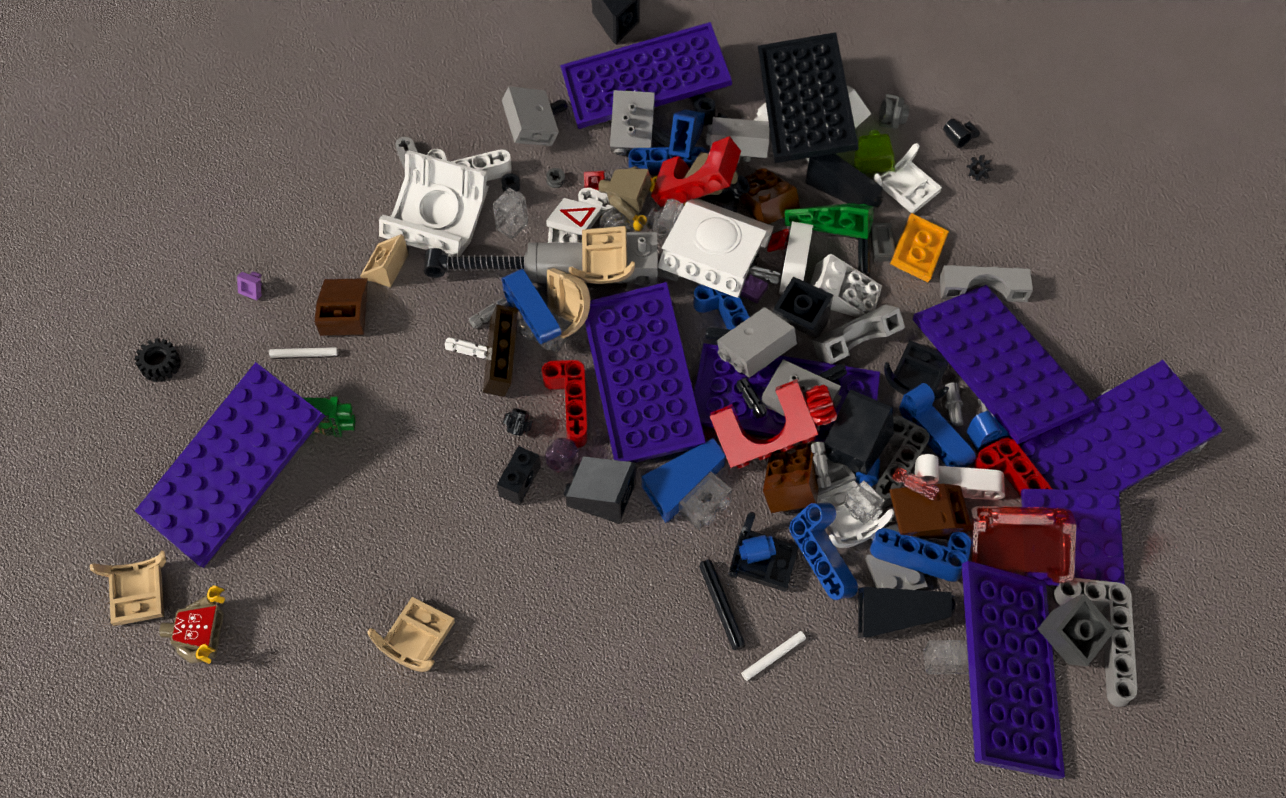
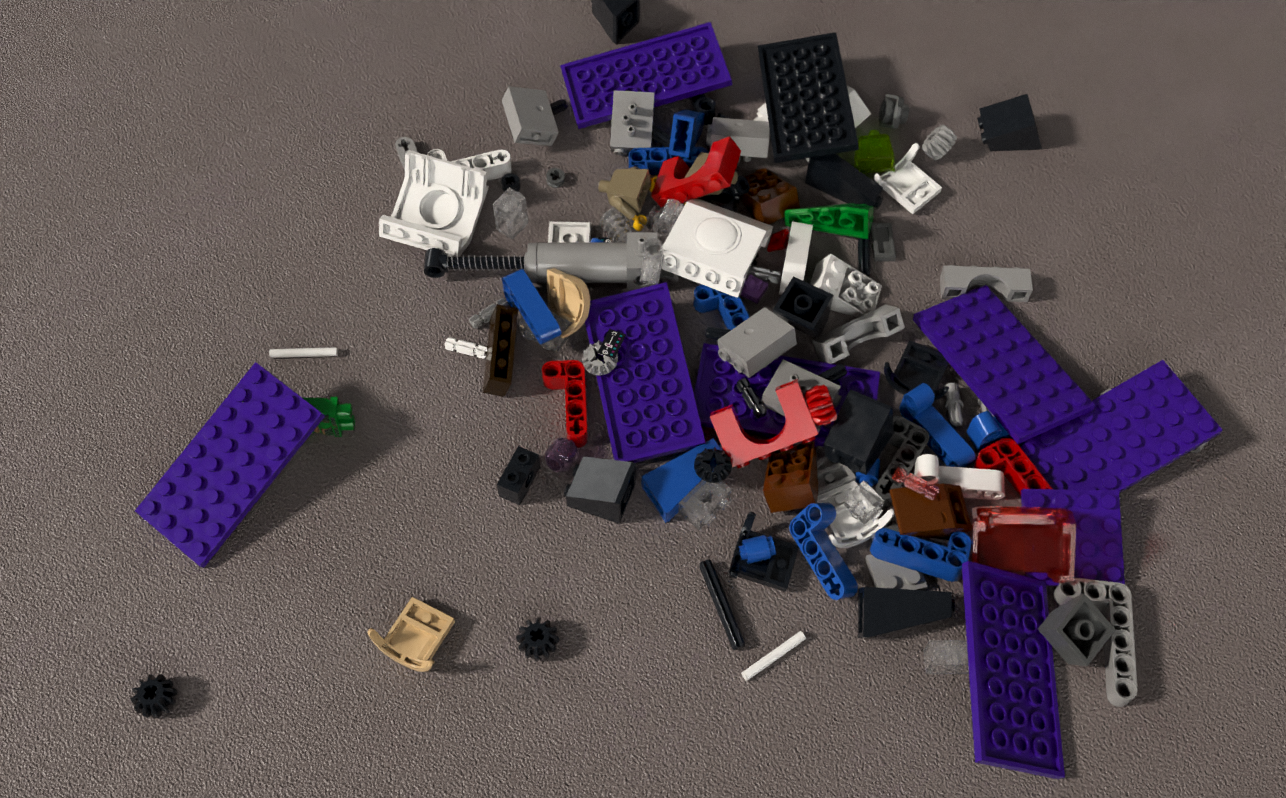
tan piece [90,551,166,626] -> none
black tyre [135,338,181,382] -> none
torso [159,586,225,664] -> none
medium lavender tile [237,271,262,300] -> none
reddish brown slope [314,278,368,336] -> none
tan slope [360,234,409,287] -> none
black gear [503,408,533,436] -> none
white tile [546,198,602,235] -> none
tan piece [569,226,635,284] -> none
white beam [578,188,616,216] -> none
red slope [584,171,605,191] -> none
light grey axle [811,442,831,488] -> none
light orange tile [890,213,949,282] -> none
black piece [943,119,980,148] -> none
black gear [966,155,994,181] -> none
none -> black gear [130,674,177,719]
none -> black gear [516,617,559,662]
none -> light grey gear [582,340,618,375]
none -> black sticker [597,329,626,359]
none -> clear piece [640,238,664,285]
none -> black gear [694,447,732,483]
none -> light grey gear [922,124,957,160]
none -> black slope [977,94,1042,151]

